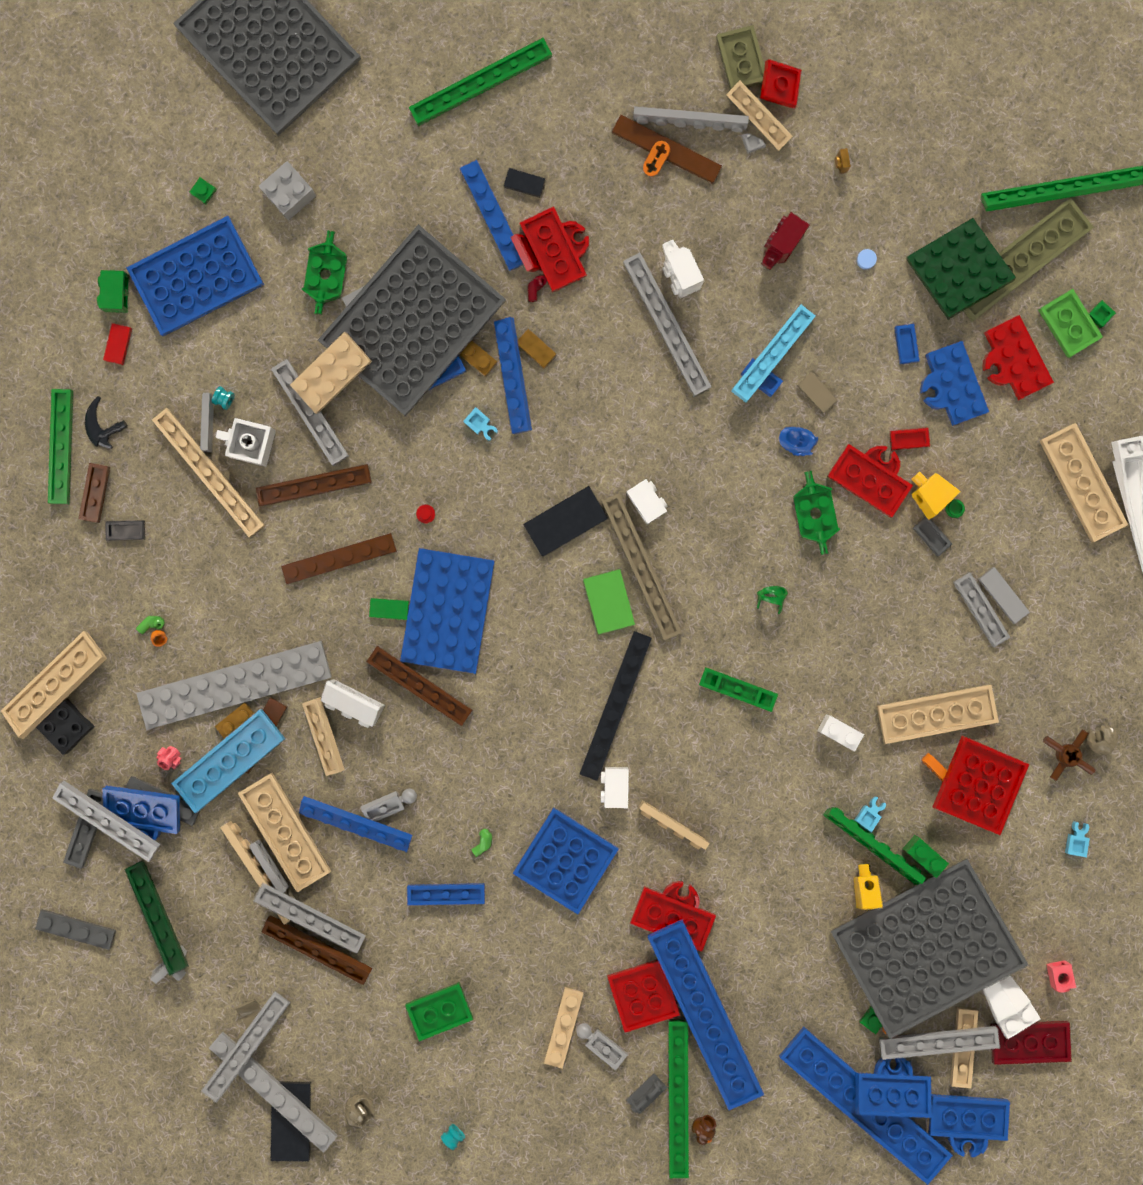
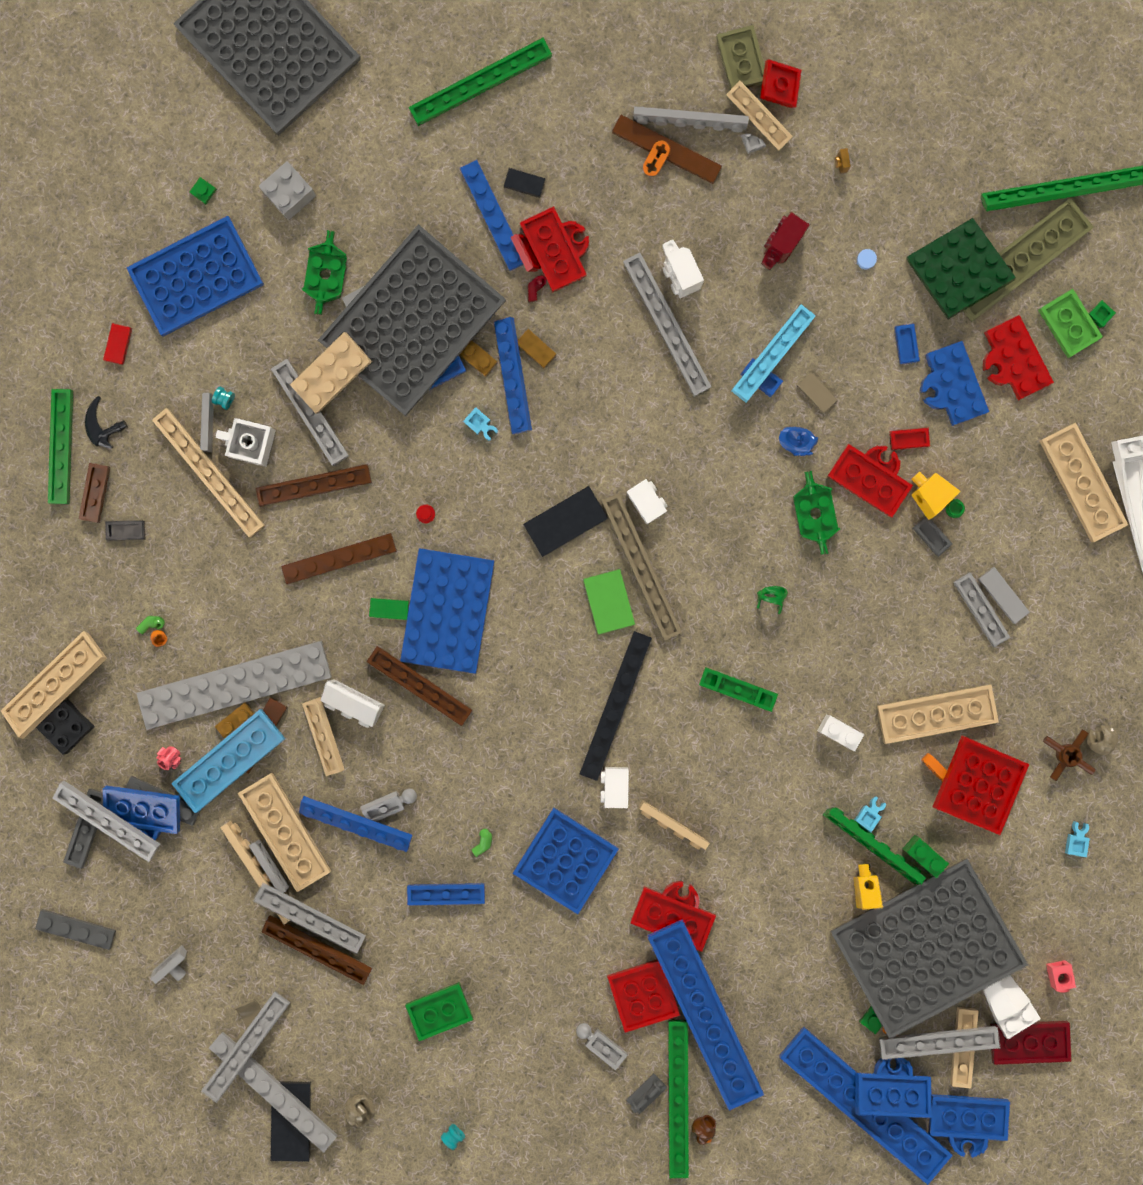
green brick [97,270,129,313] -> none
dark green tile [124,860,189,976] -> none
tan plate [544,987,583,1069] -> none

